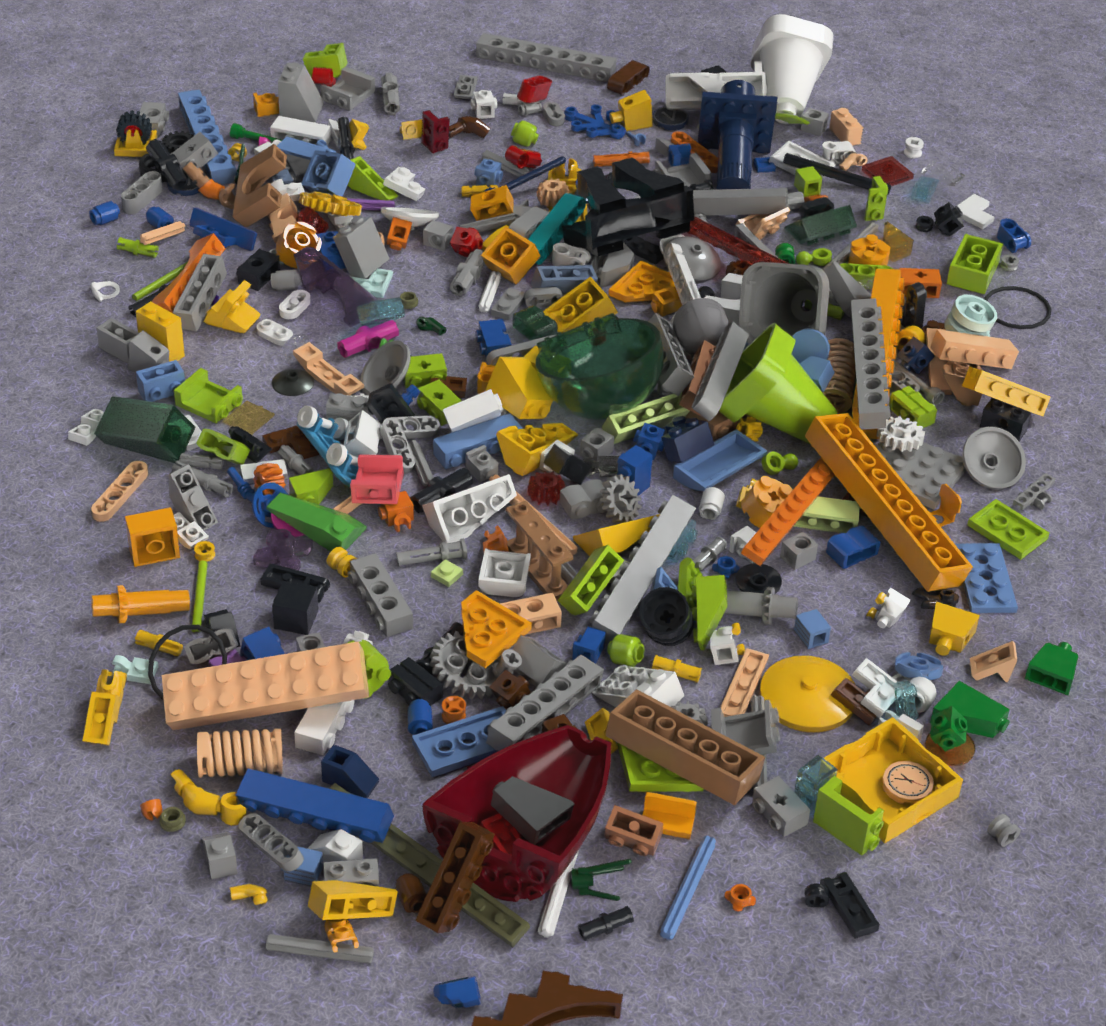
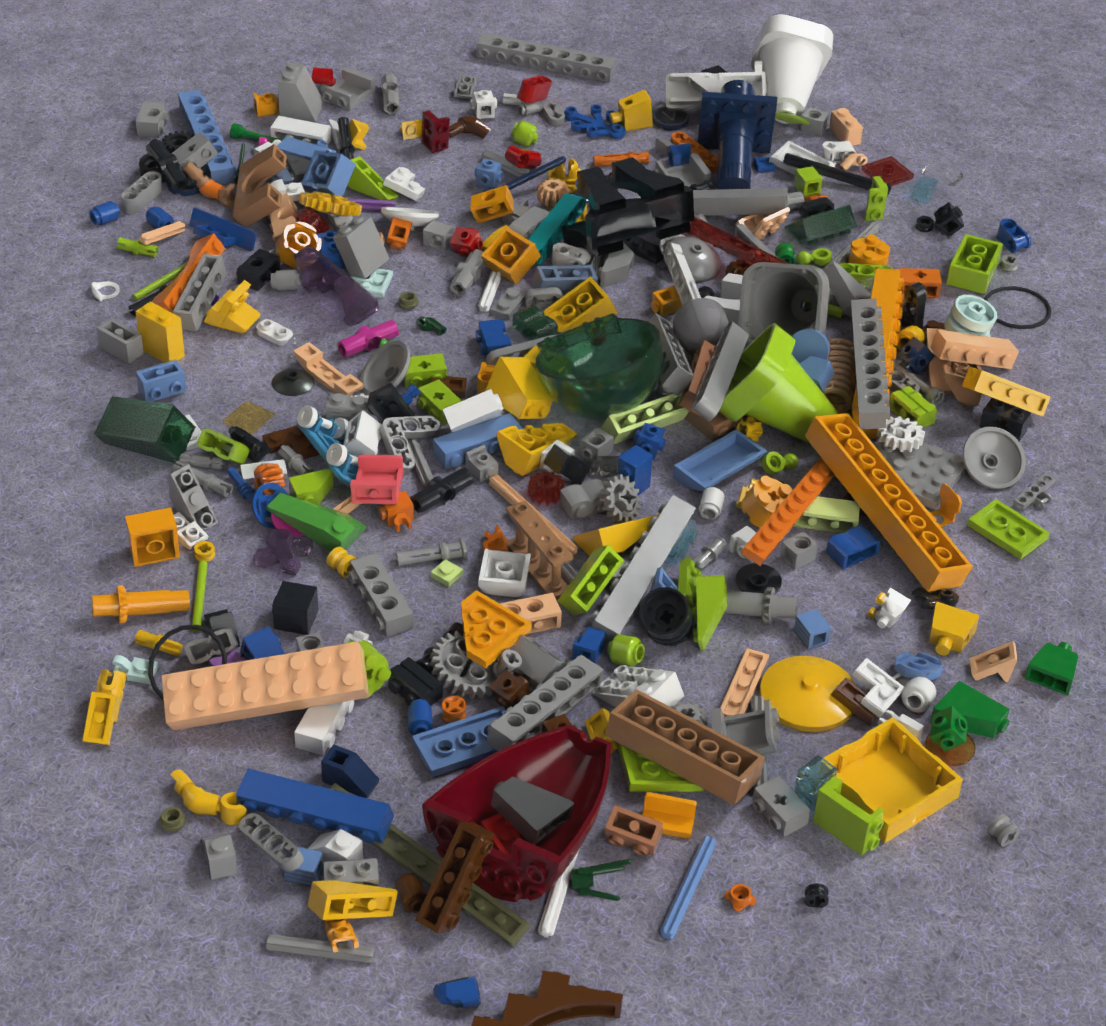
white slope [68,409,112,446] -> none
light nougat beam [91,461,148,522] -> none
plate [114,110,157,157] -> none
light grey torso [128,330,170,372] -> none
orange hinge [140,799,163,821] -> none
lime panel [174,368,243,424] -> none
light nougat piece [197,728,283,778] -> none
yellow bush [228,143,247,161] -> none
yellow arm [229,884,268,905] -> none
black plate [260,563,330,603] -> none
white plate [279,290,311,319] -> none
lime brick [303,43,348,78] -> none
clear light blue brick [357,297,405,326] -> none
white wedge [422,474,517,543] -> none
light grey axle [460,213,516,232] -> none
yellow axle [461,185,498,197] -> none
black pin [578,906,634,941] -> none
reddish brown beam [607,60,650,96] -> none
light orange plate [608,261,675,303] -> none
medium blue hand [626,131,646,146] -> none
yellow pin [651,655,702,683] -> none
dark blue brick [661,416,714,463] -> none
white piece [710,623,745,665] -> none
blue plate [712,556,740,579] -> none
black plate [820,872,880,939] -> none
clear yellow slope [882,221,914,262] -> none
light nougat tile [882,761,934,805] -> none
clear light blue plate [894,680,918,721] -> none
white wheel [904,137,924,158] -> none
medium blue plate [955,543,1018,613] -> none
white tile [957,194,994,229] -> none

